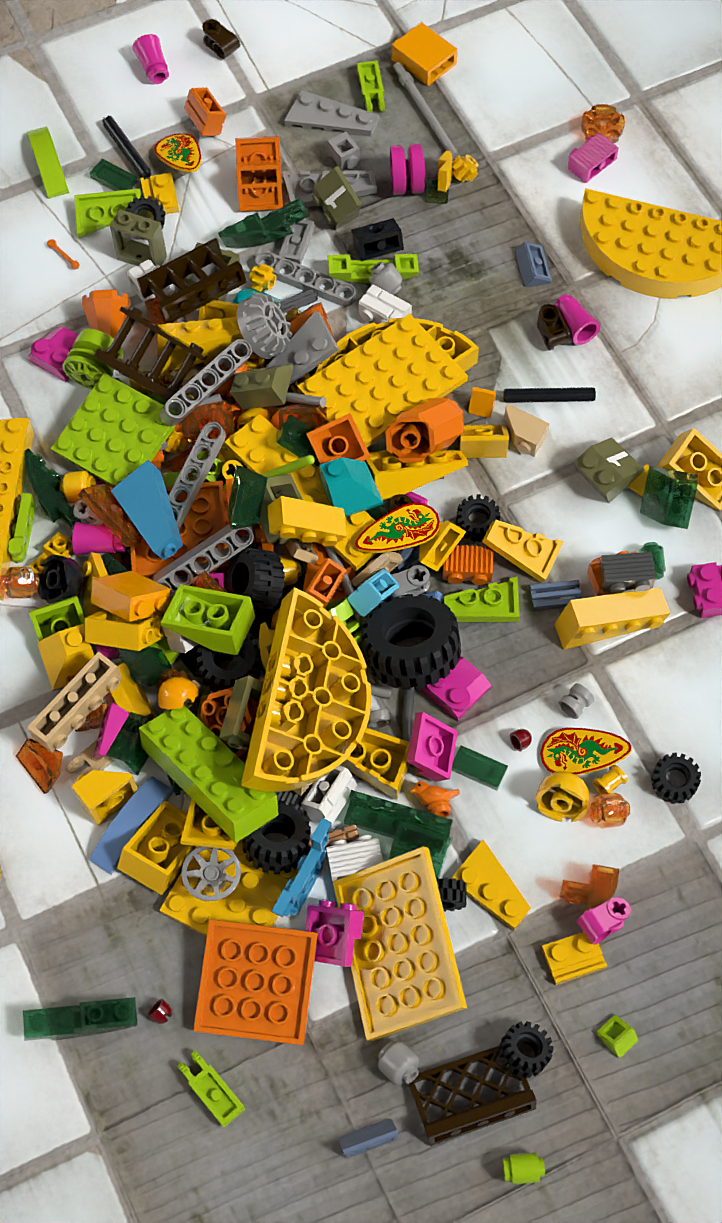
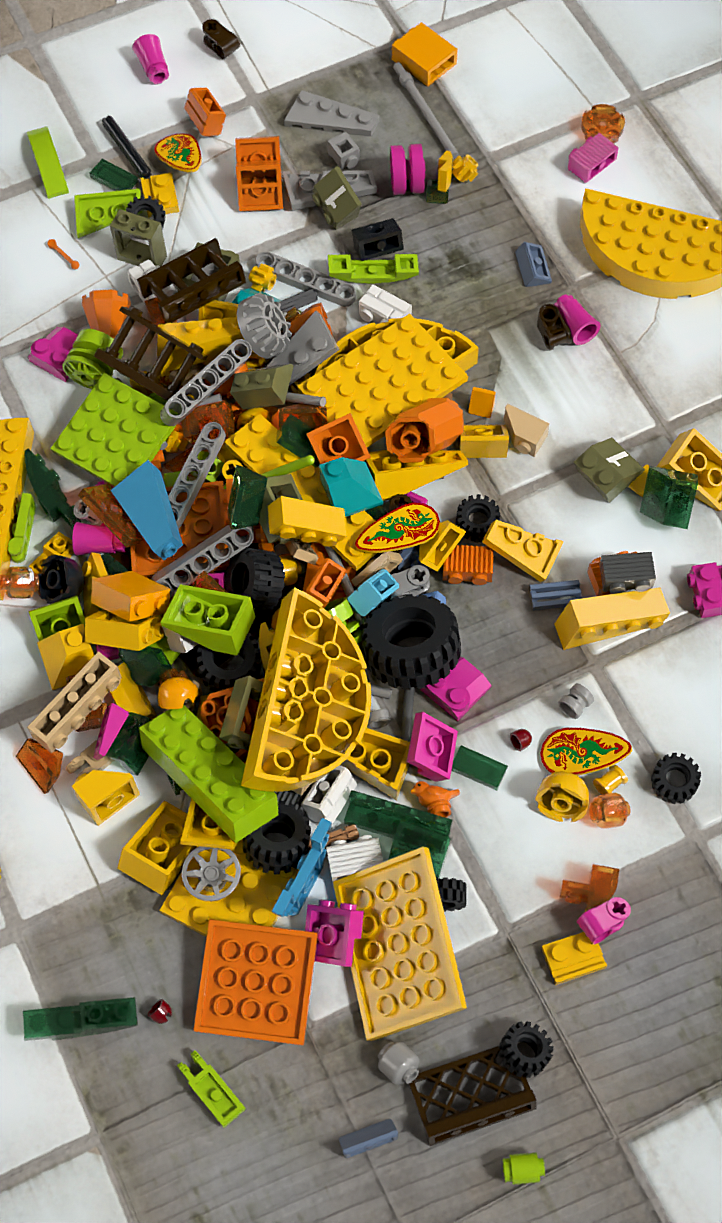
yellow head [60,470,97,503] -> none
medium blue slope [89,776,174,875] -> none
clear green slope [218,198,310,248] -> none
light grey plate [266,214,315,264] -> none
lime hinge [357,60,385,113] -> none
light grey head [369,262,403,295] -> none
lime wing [444,576,520,622] -> none
yellow wing [452,839,531,931] -> none
black axle [503,387,596,402] -> none
lime slope [596,1014,638,1058] -> none
clear green brick [639,542,666,580] -> none

